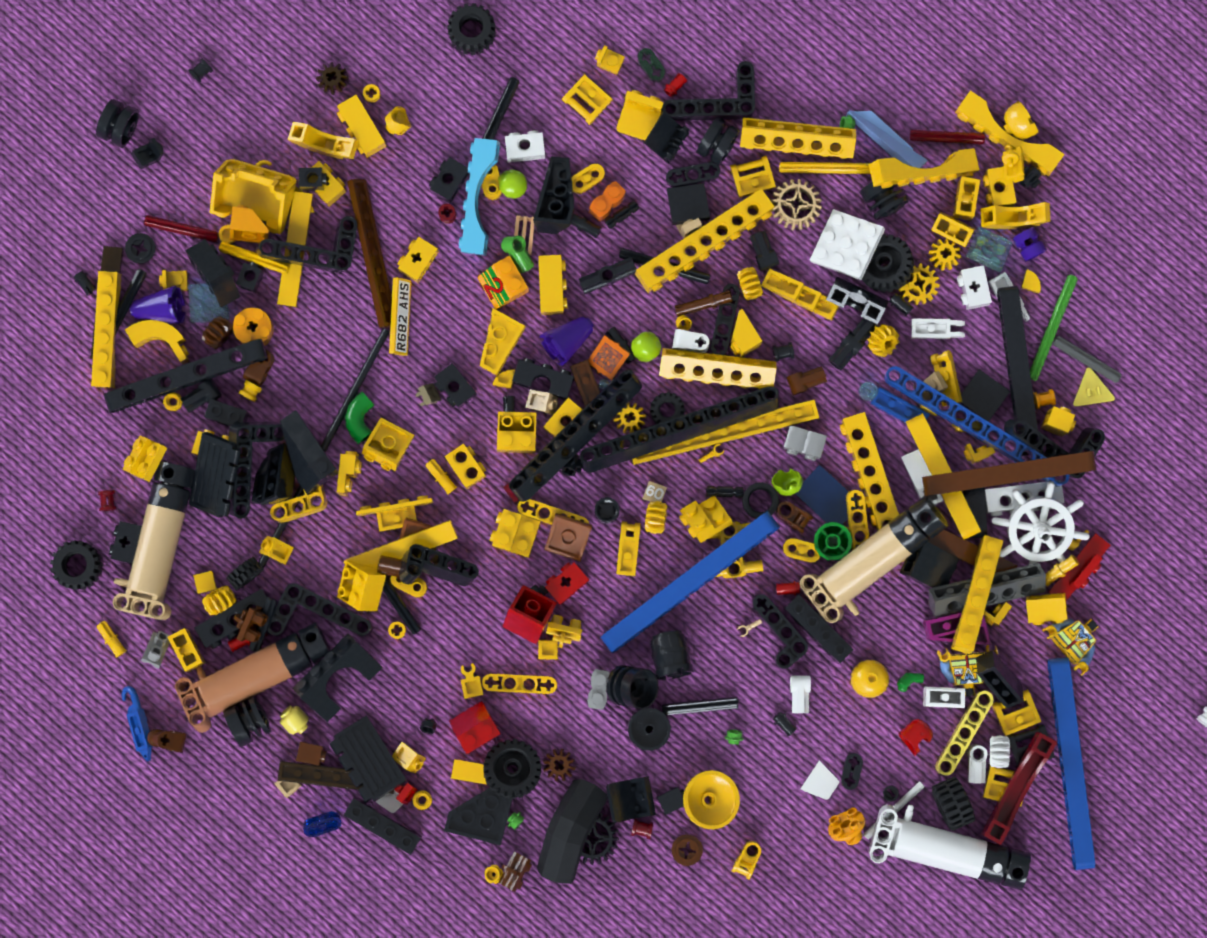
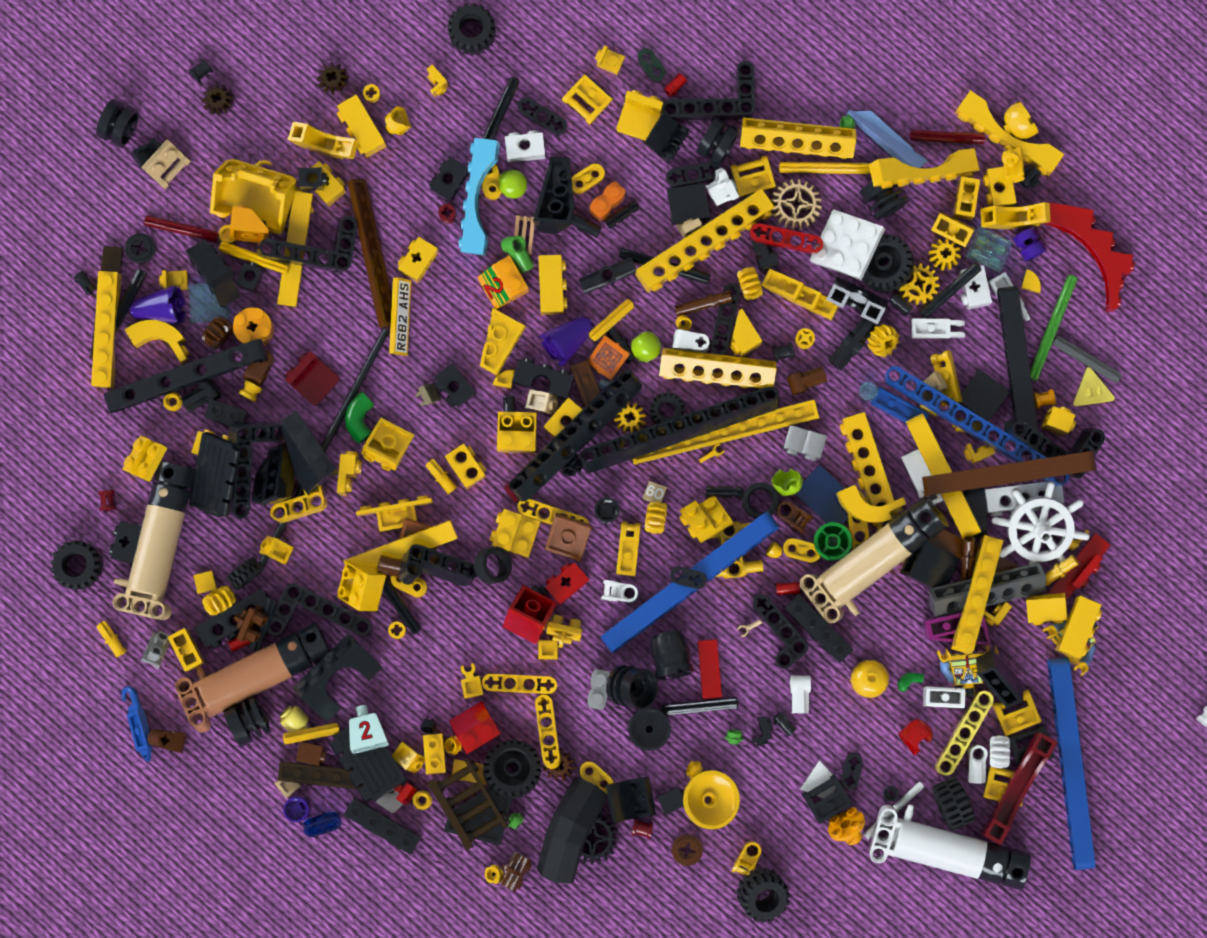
none -> tan plate [141,140,191,190]
none -> dark brown gear [201,83,234,116]
none -> yellow axle [283,723,339,744]
none -> dark purple wheel [283,796,311,822]
none -> dark red bracket [285,351,340,406]
none -> light aqua torso [349,705,389,754]
none -> yellow brick [423,734,447,774]
none -> yellow bracket [427,65,448,97]
none -> dark brown fence [427,758,509,850]
none -> yellow plate [444,736,462,755]
none -> black tyre [474,546,512,584]
none -> black beam [518,98,567,136]
none -> yellow beam [535,694,561,769]
none -> yellow plate [580,762,613,794]
none -> yellow axle [589,299,634,341]
none -> white piece [601,580,638,603]
none -> black beam [670,567,707,589]
none -> yellow plate [686,761,703,779]
none -> red tile [697,639,722,699]
none -> white brick [706,167,739,206]
none -> black tyre [736,867,790,922]
none -> red beam [750,223,823,254]
none -> black bracket [751,716,773,746]
none -> yellow hinge [766,542,782,558]
none -> yellow wheel [795,328,815,349]
none -> black plate [801,774,853,824]
none -> yellow arch [836,485,906,523]
none -> black axle [920,263,982,318]
none -> reddish brown pin [960,536,976,581]
none -> red arch [1043,202,1135,312]
none -> yellow brick [1055,596,1102,659]

